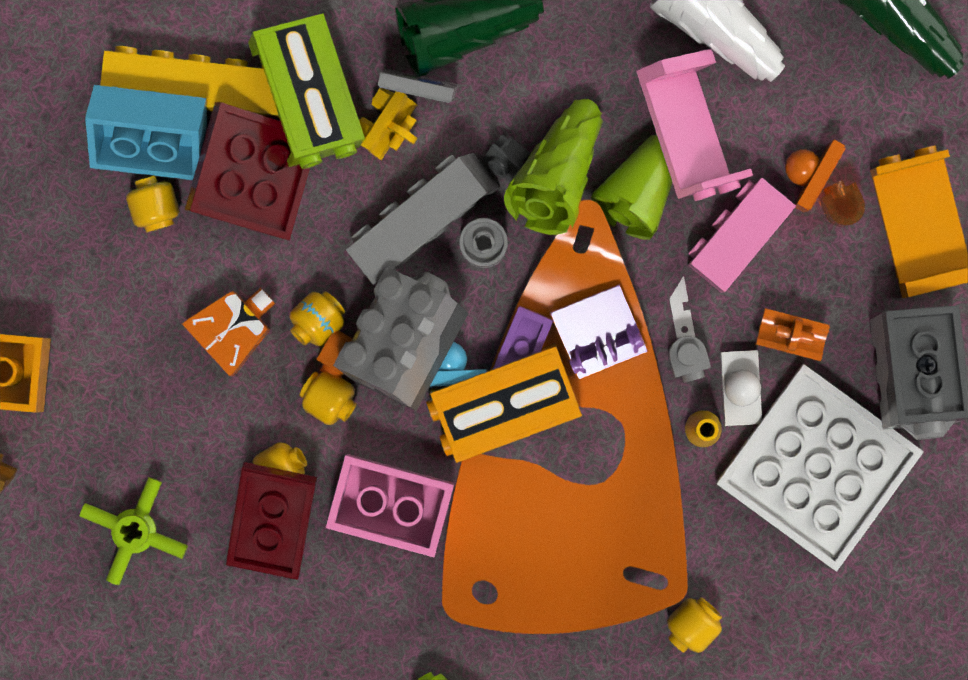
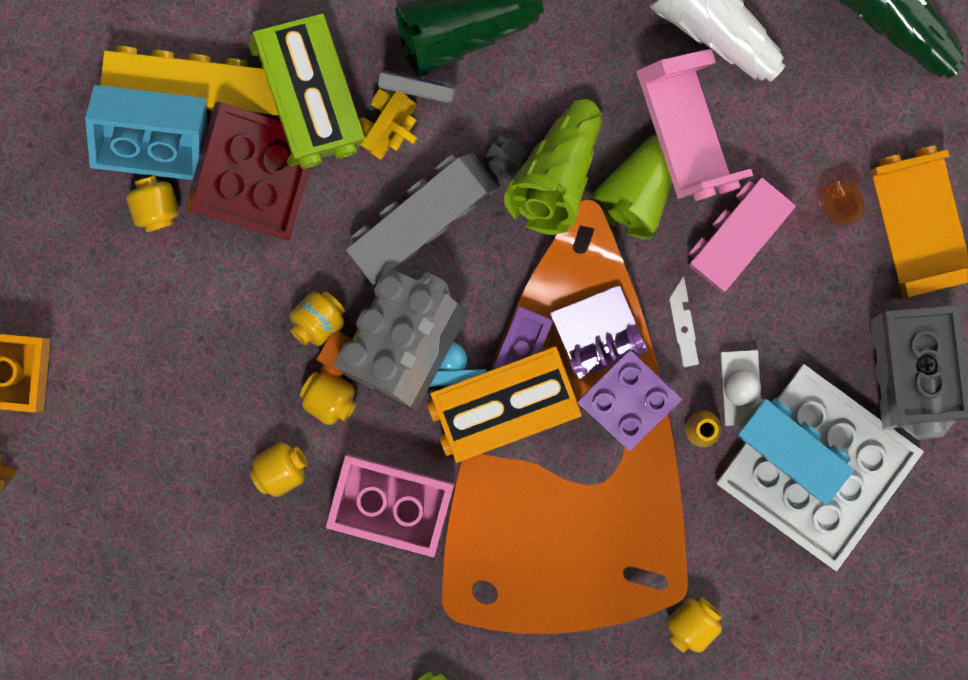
lime bar [79,477,188,585] -> none
orange torso [182,287,276,376] -> none
dark red tile [226,462,317,580] -> none
light grey wheel [460,218,508,269] -> none
light grey plate [668,336,711,383] -> none
orange hips [755,308,830,361] -> none
orange tile [785,139,846,213] -> none
none -> medium lavender hinge [577,349,683,451]
none -> medium azure brick [735,398,855,505]

